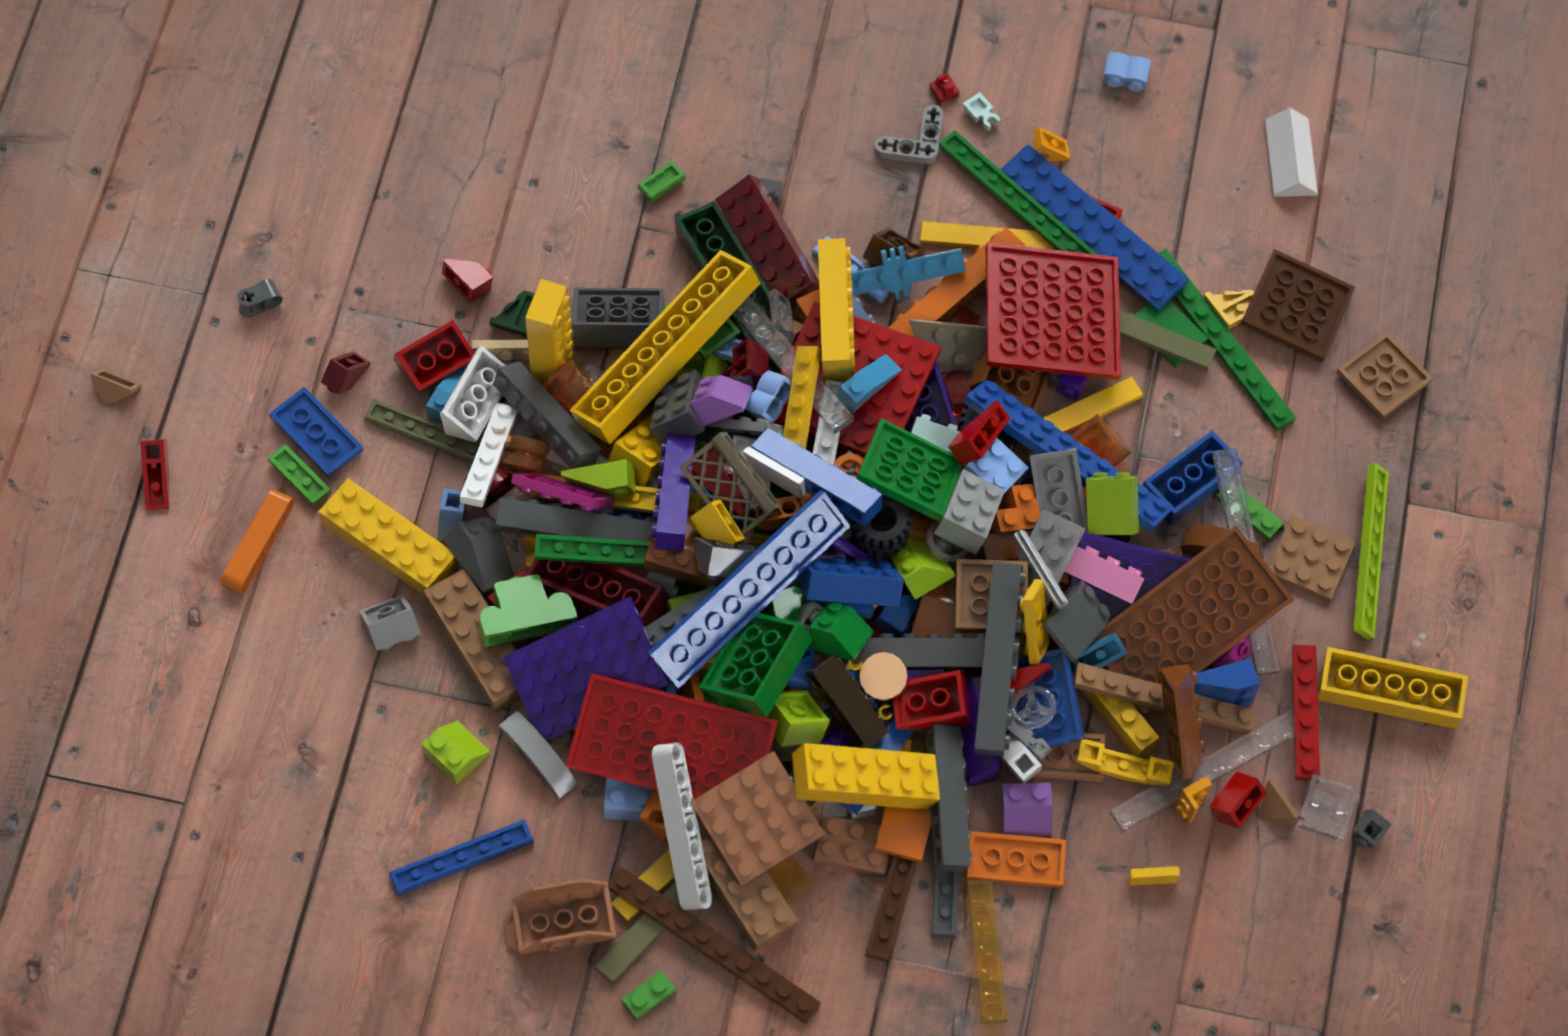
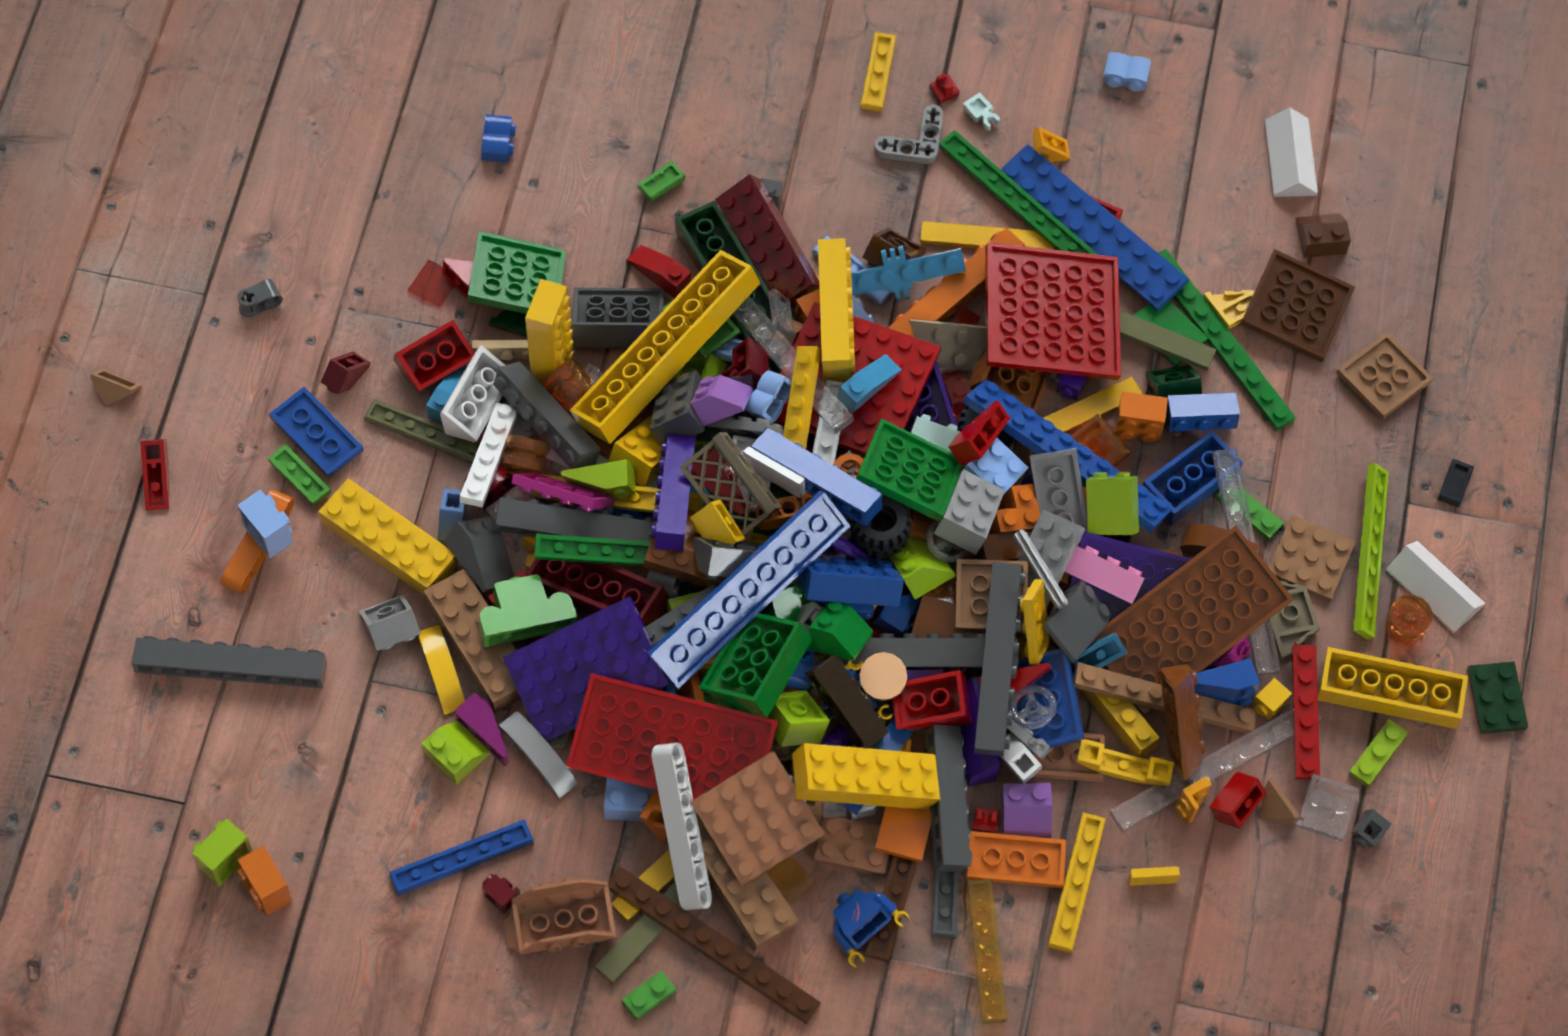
none -> dark grey brick [132,636,327,688]
none -> lime container [192,818,252,887]
none -> light blue brick [237,489,293,558]
none -> orange brick [237,845,292,916]
none -> clear red piece [408,259,454,307]
none -> yellow slope [418,625,465,716]
none -> magenta slope [454,692,509,766]
none -> green plate [467,231,566,314]
none -> blue brick [481,114,516,162]
none -> dark red brick [482,874,520,914]
none -> red slope [626,245,691,298]
none -> blue torso [833,890,910,968]
none -> yellow tile [861,32,896,112]
none -> red tile [972,806,999,833]
none -> yellow tile [1048,812,1106,953]
none -> orange brick [1115,391,1168,443]
none -> dark green slope [1146,365,1202,398]
none -> slope [1164,393,1240,432]
none -> yellow brick [1253,678,1292,720]
none -> dark tan wing [1267,580,1320,660]
none -> reddish brown slope [1295,213,1351,258]
none -> lime plate [1348,719,1409,788]
none -> white slope [1385,541,1486,634]
none -> clear orange wheel [1385,595,1433,645]
none -> black tile [1437,459,1474,508]
none -> dark green plate [1467,661,1528,734]

